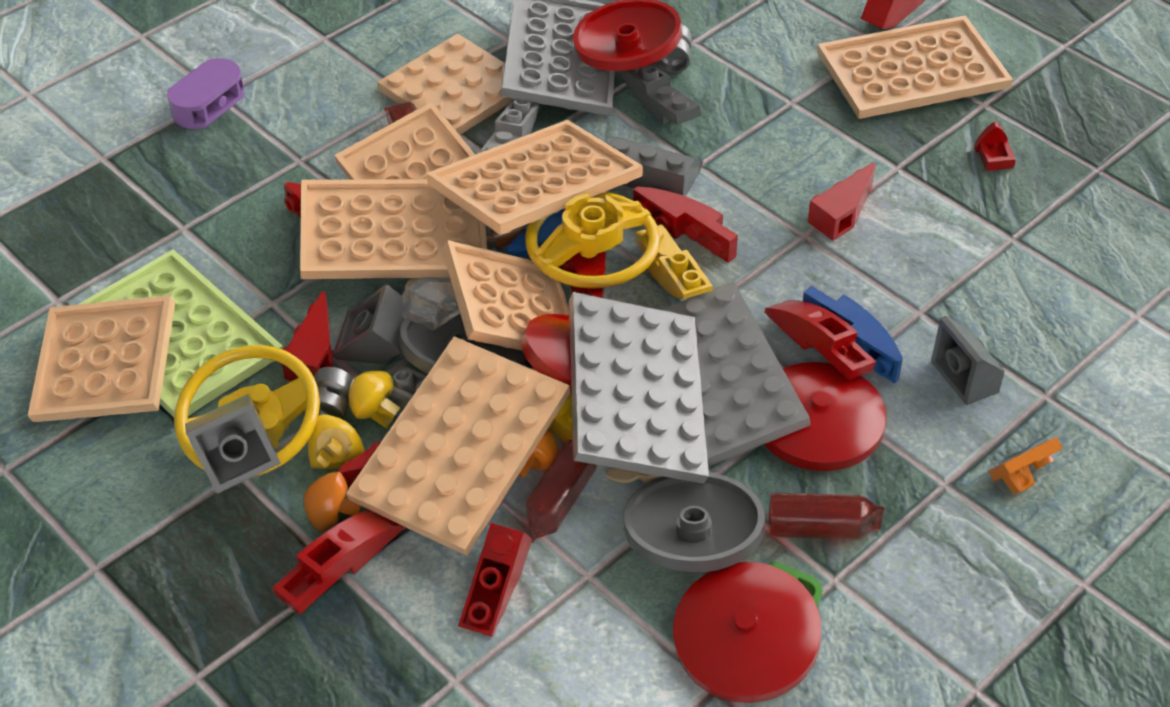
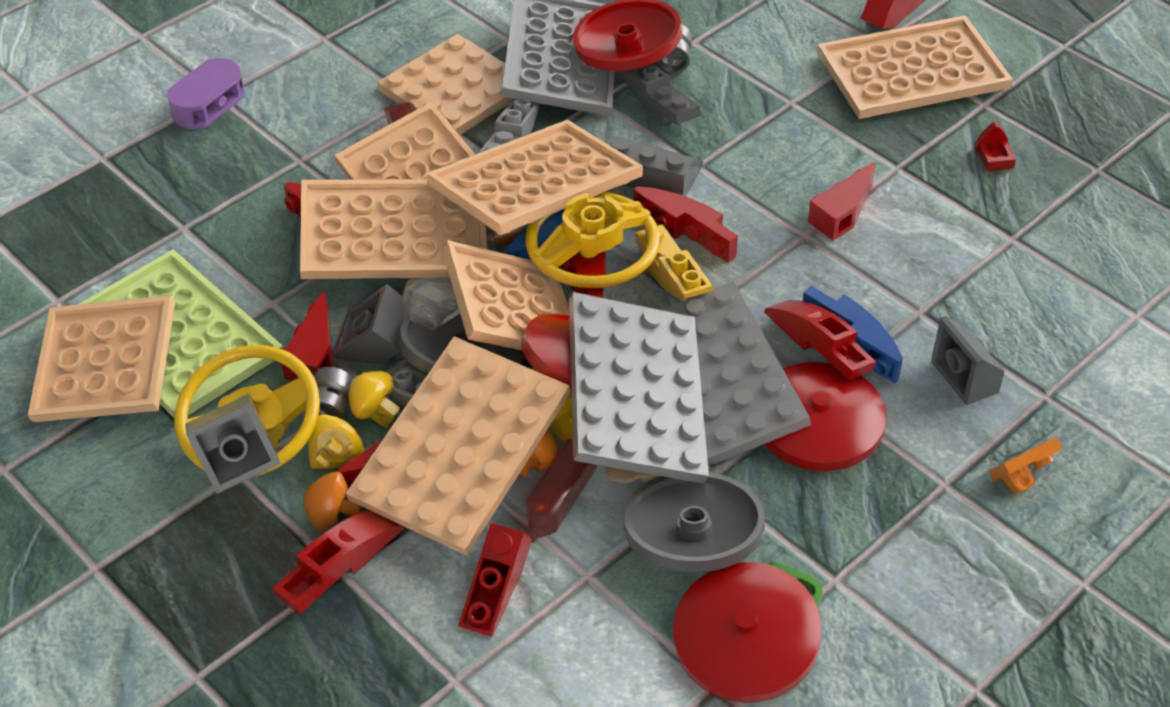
clear red piece [769,492,884,540] -> none

